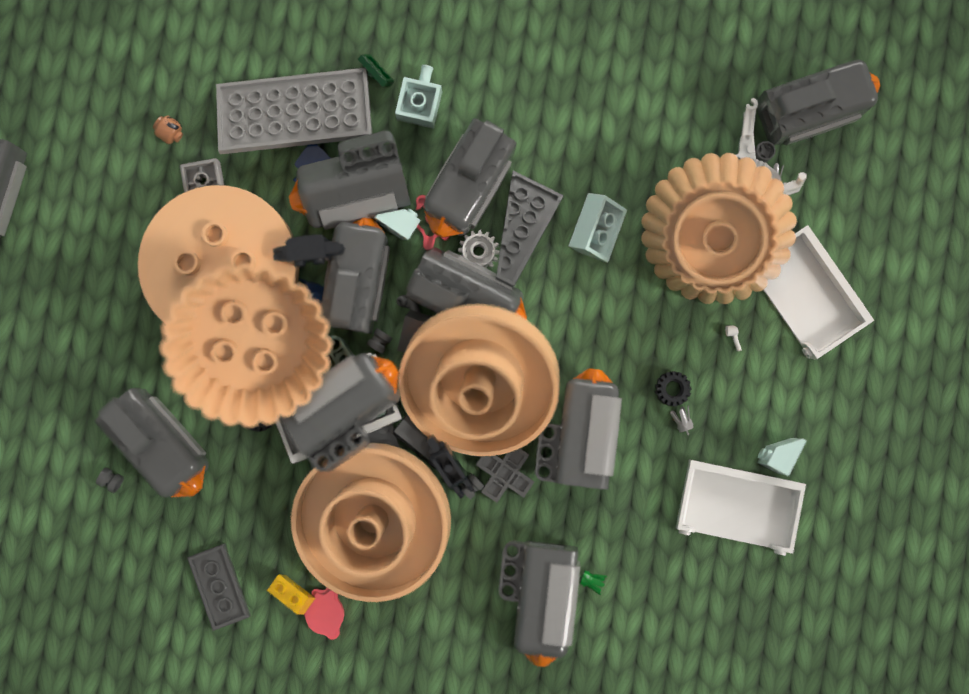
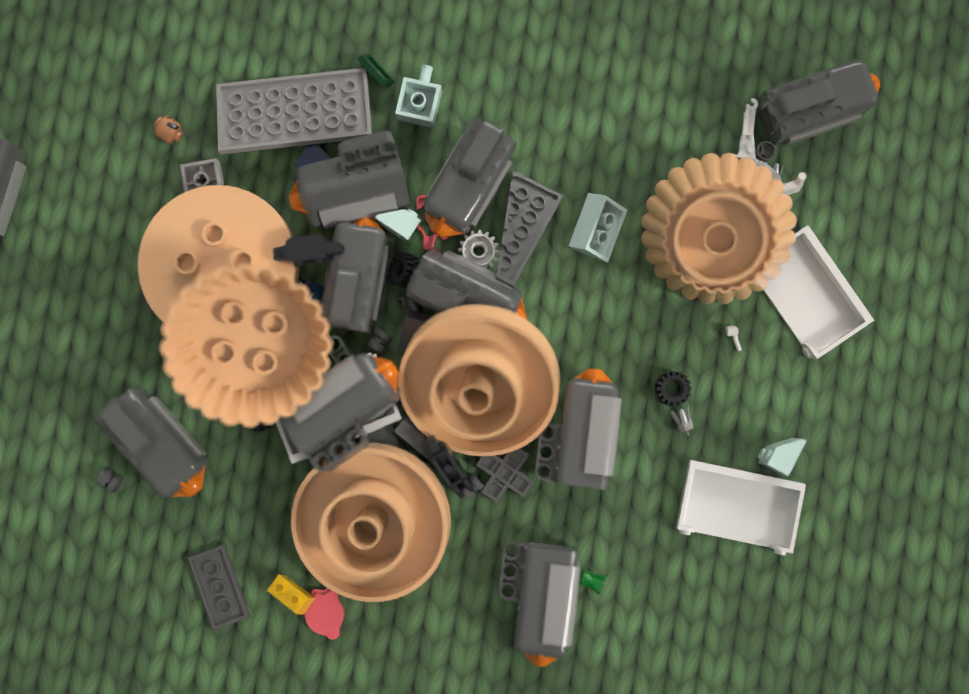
none -> black tyre [387,252,420,289]

